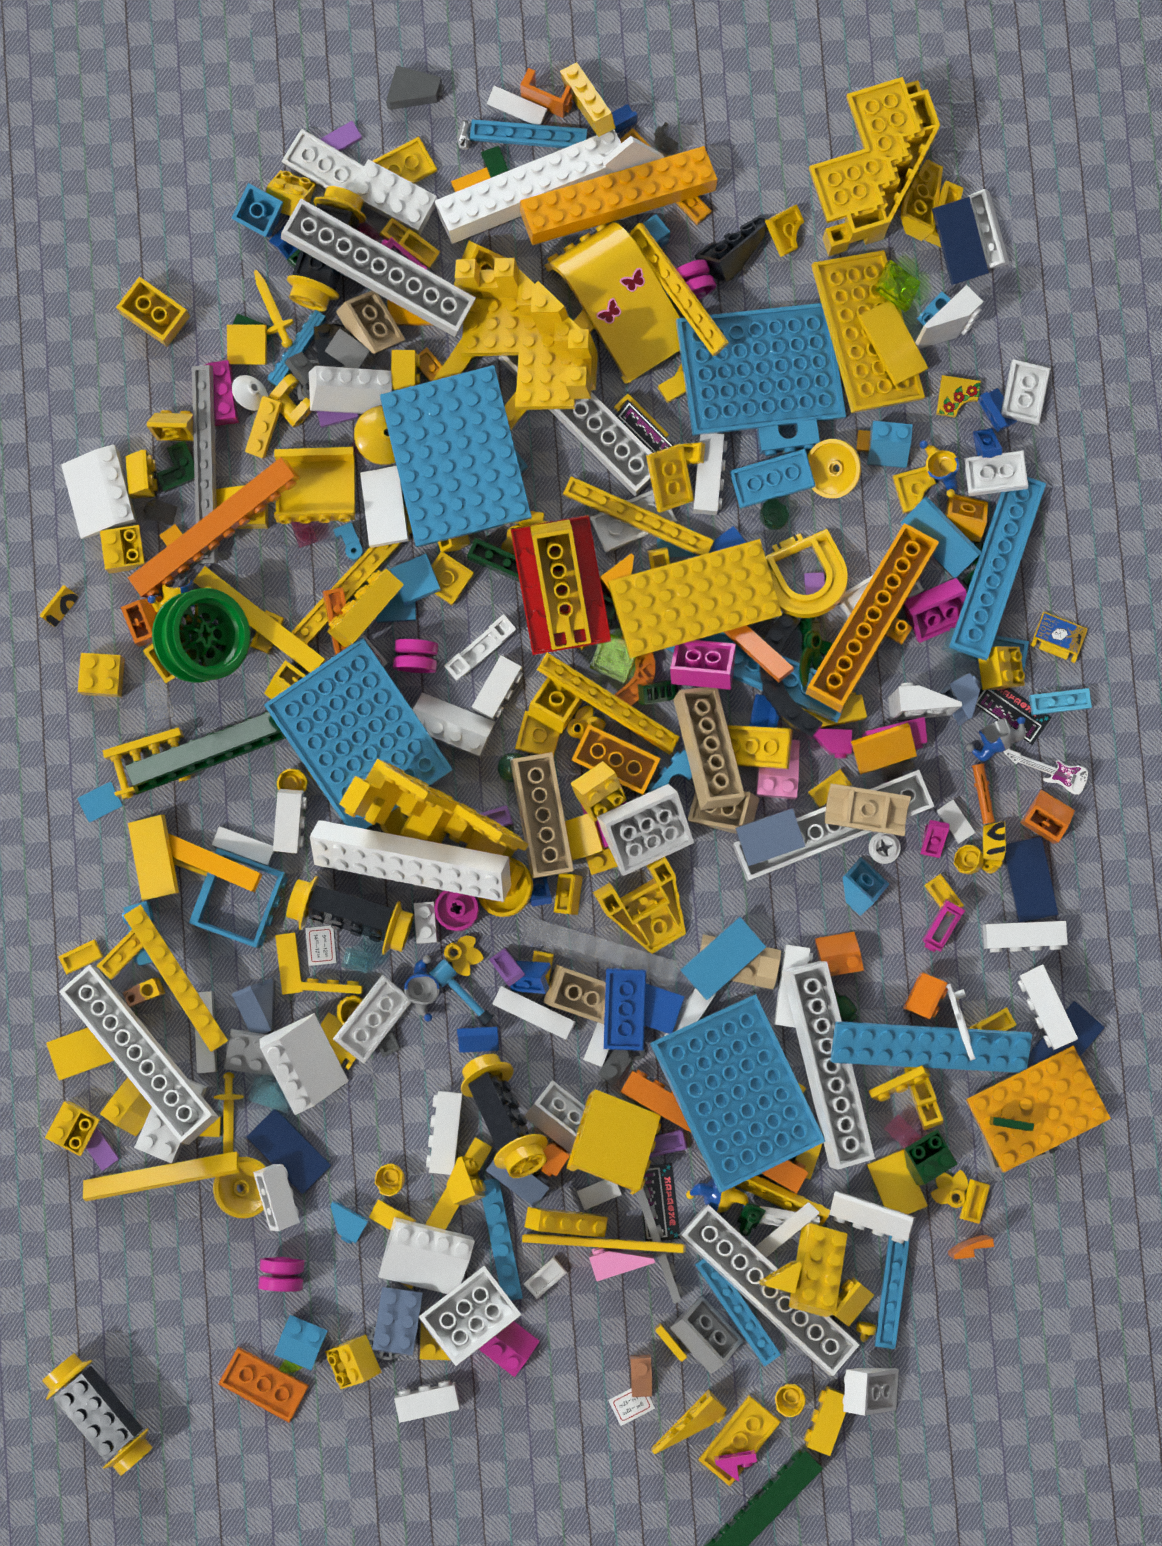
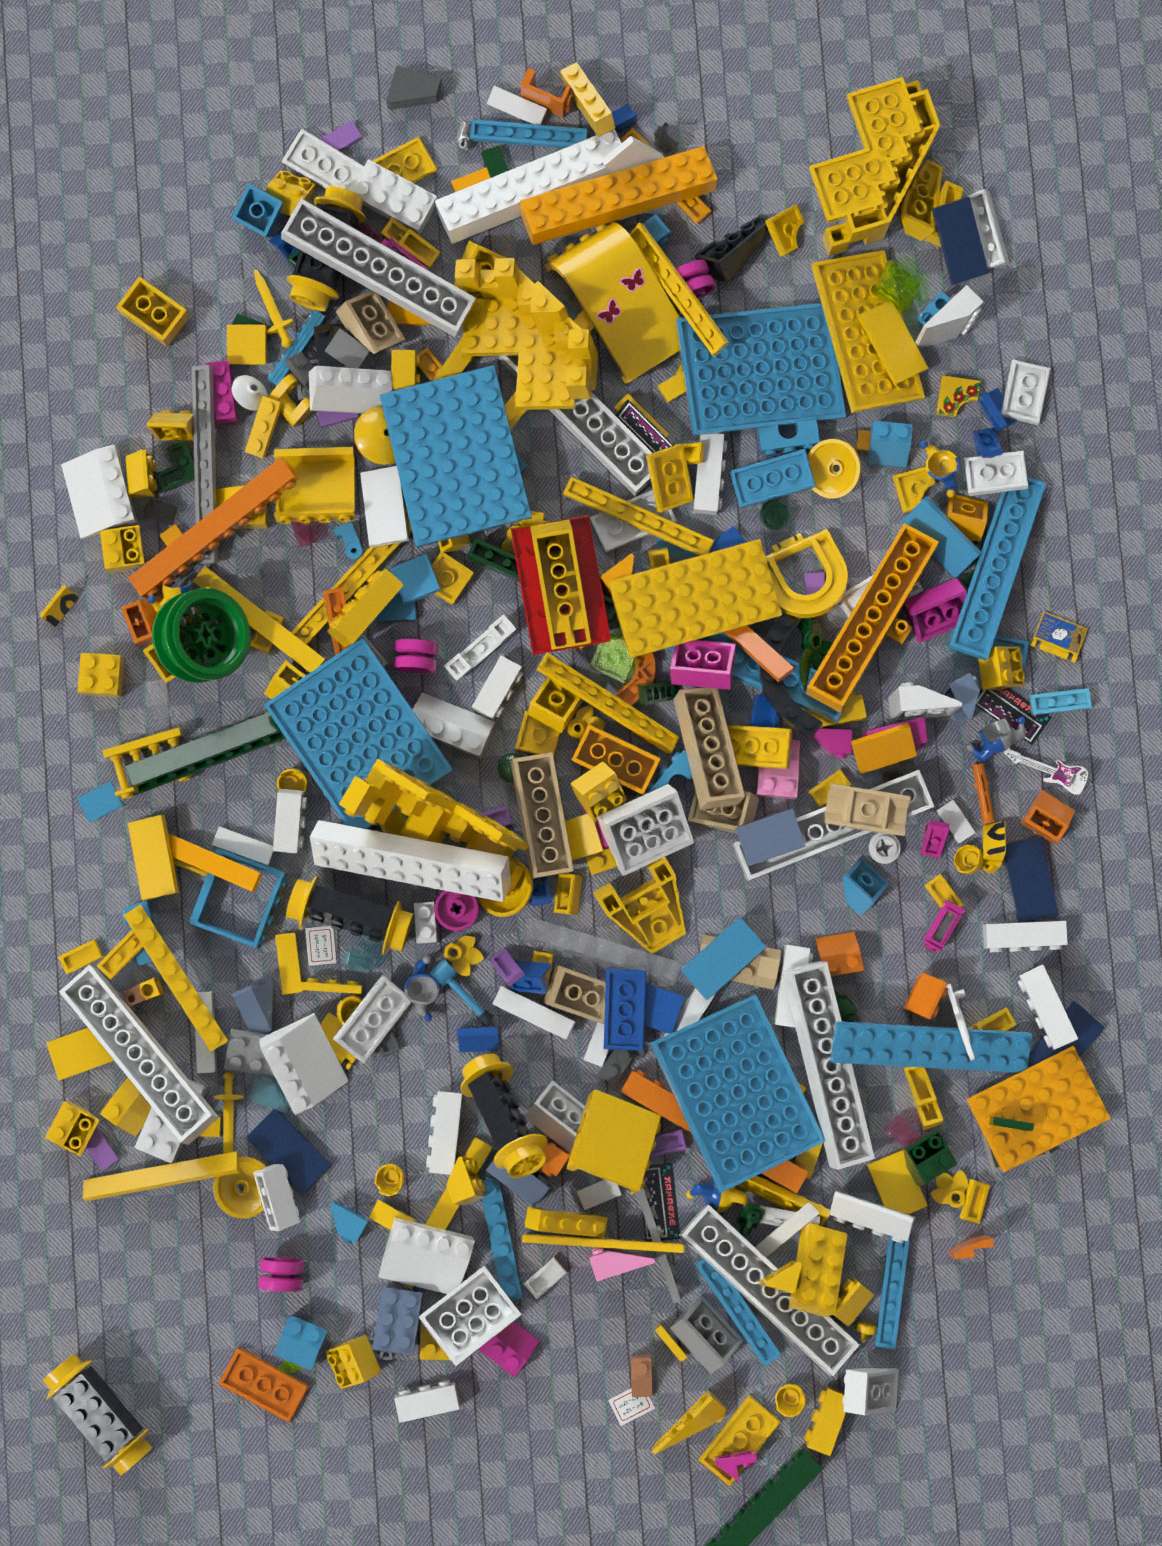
yellow plate [869,1066,931,1102] -> none

